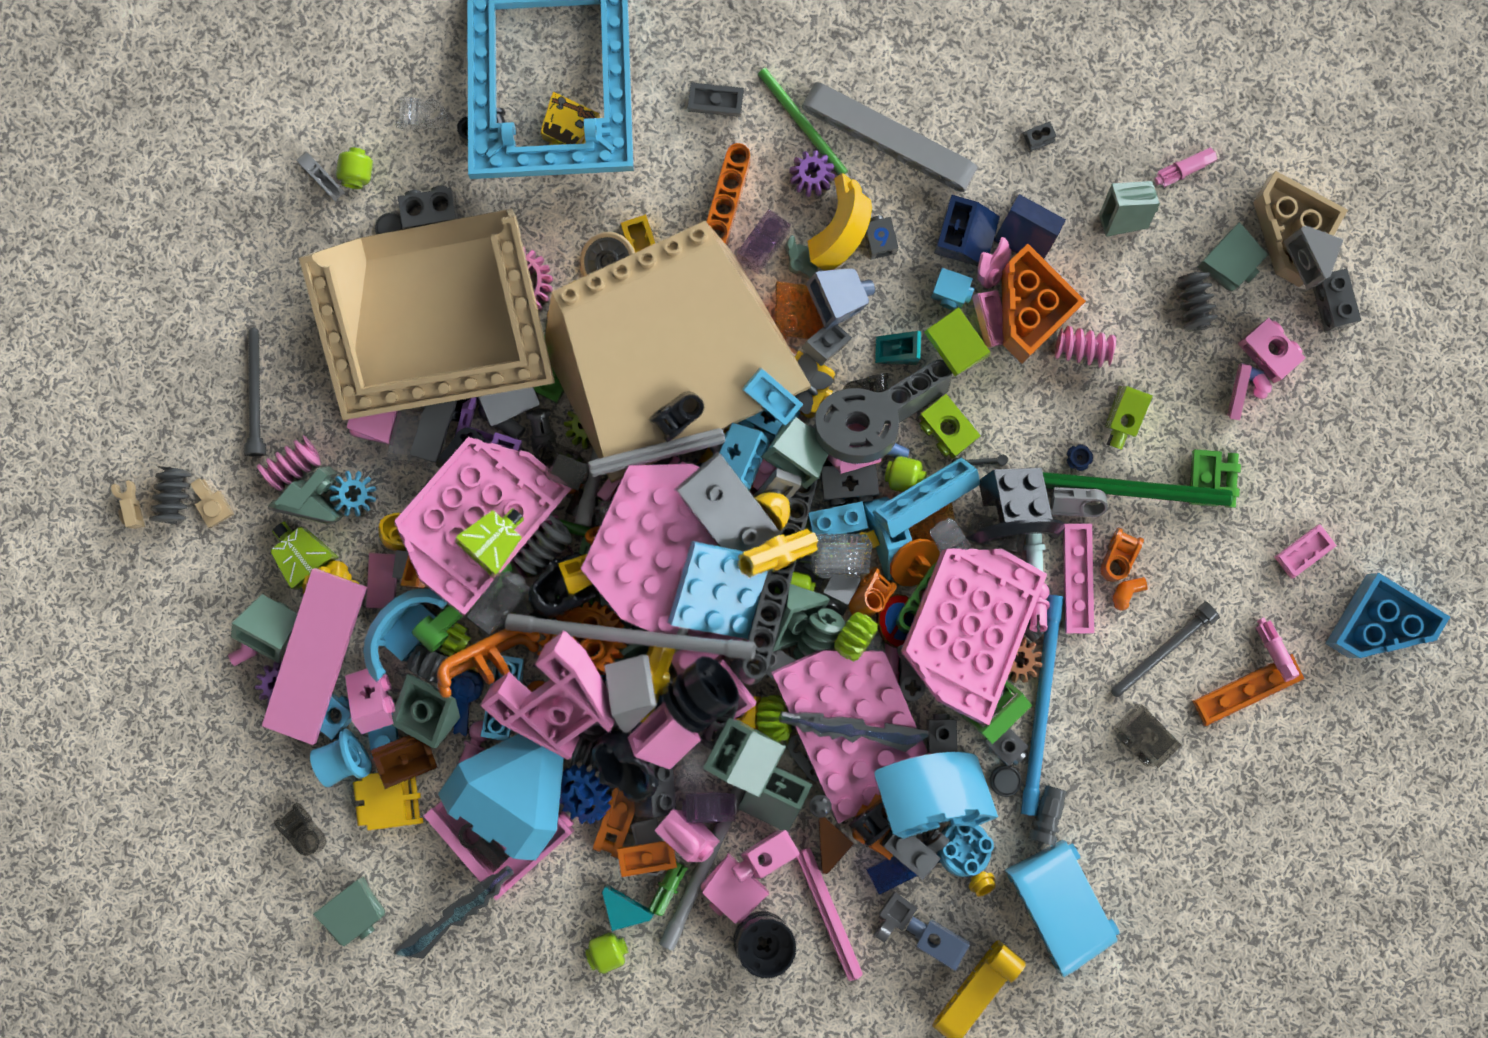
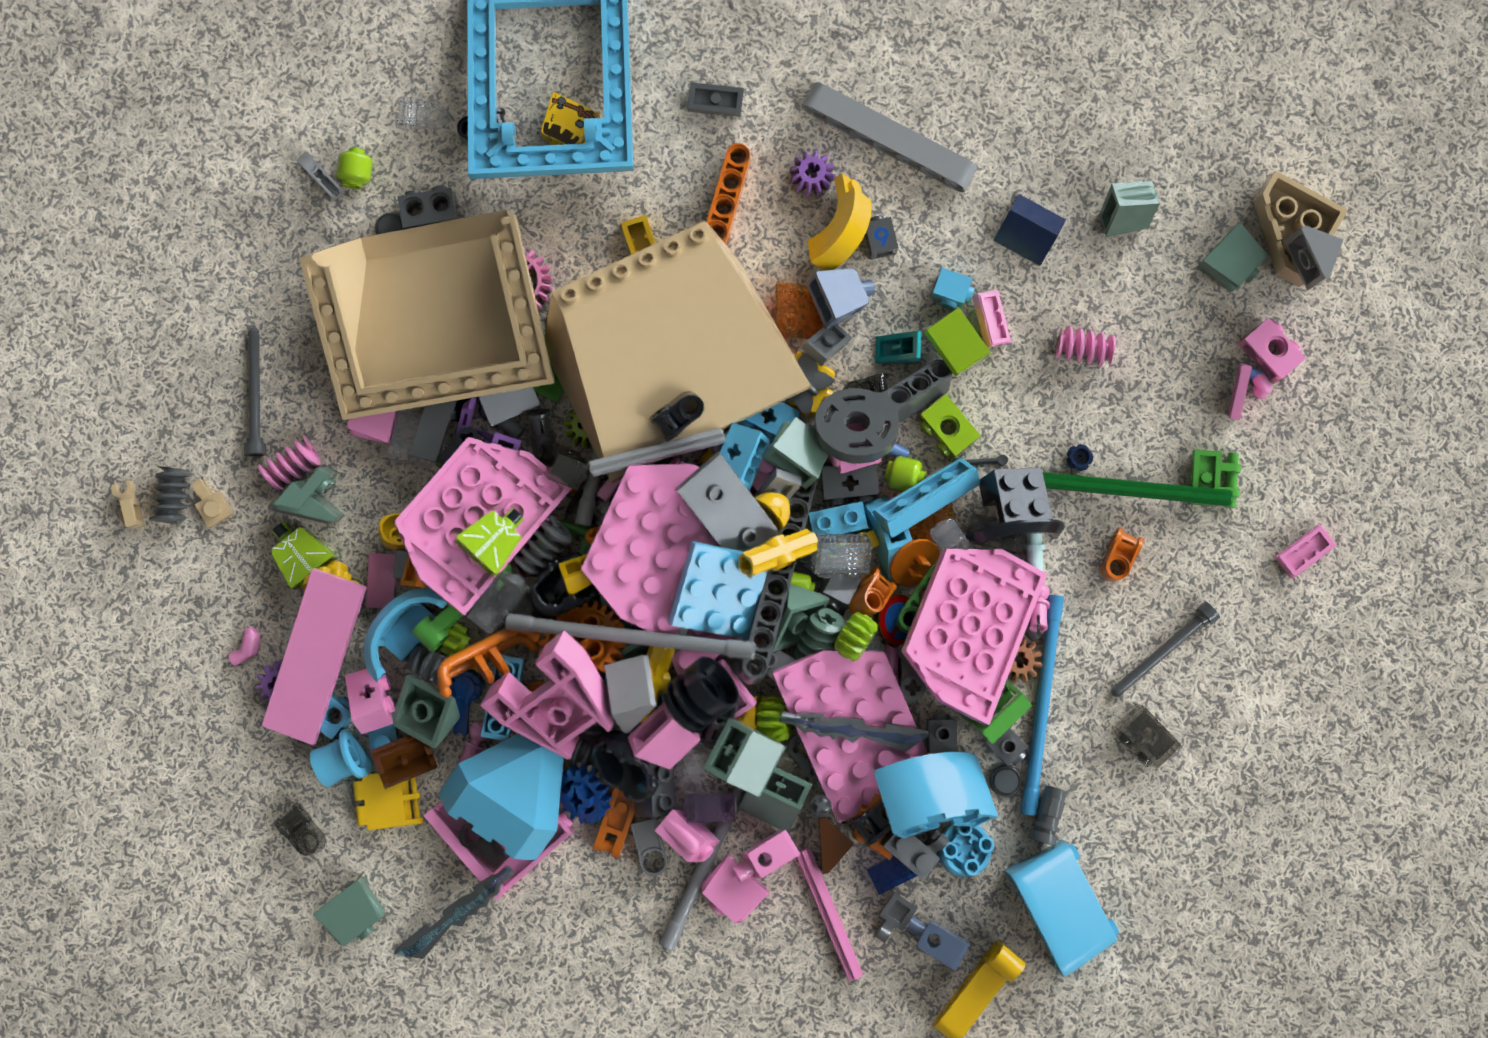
sand green torso [231,594,298,663] -> none
medium azure gear [329,471,376,517] -> none
dark grey wheel [580,232,635,277] -> none
lime head [585,932,629,974] -> none
teal slope [602,884,654,931] -> none
orange plate [617,840,677,877] -> none
bright green axle [649,861,688,916] -> none
black wheel [733,911,796,979] -> none
clear purple brick [737,209,791,275] -> none
medium azure plate [742,368,803,426] -> none
bright green piece [758,68,848,175] -> none
sand green piece [784,235,818,279] -> none
dark blue slope [934,195,1000,266] -> none
yellow plate [968,871,996,897] -> none
bright pink plate [977,237,1011,289] -> none
orange brick [1001,244,1086,364] -> none
dark grey piece [1023,121,1057,152] -> none
light grey piece [1050,487,1108,517] -> none
bright pink plate [1063,524,1094,634] -> none
lime torso [1105,386,1153,450] -> none
orange arm [1112,577,1148,611] -> none
bright pink piece [1154,147,1217,187] -> none
dark grey piece [1176,272,1218,332] -> none
orange tile [1192,654,1305,726] -> none
bright pink piece [1256,618,1299,682] -> none
dark grey brick [1313,268,1362,333] -> none
dark azure brick [1325,573,1450,658] -> none

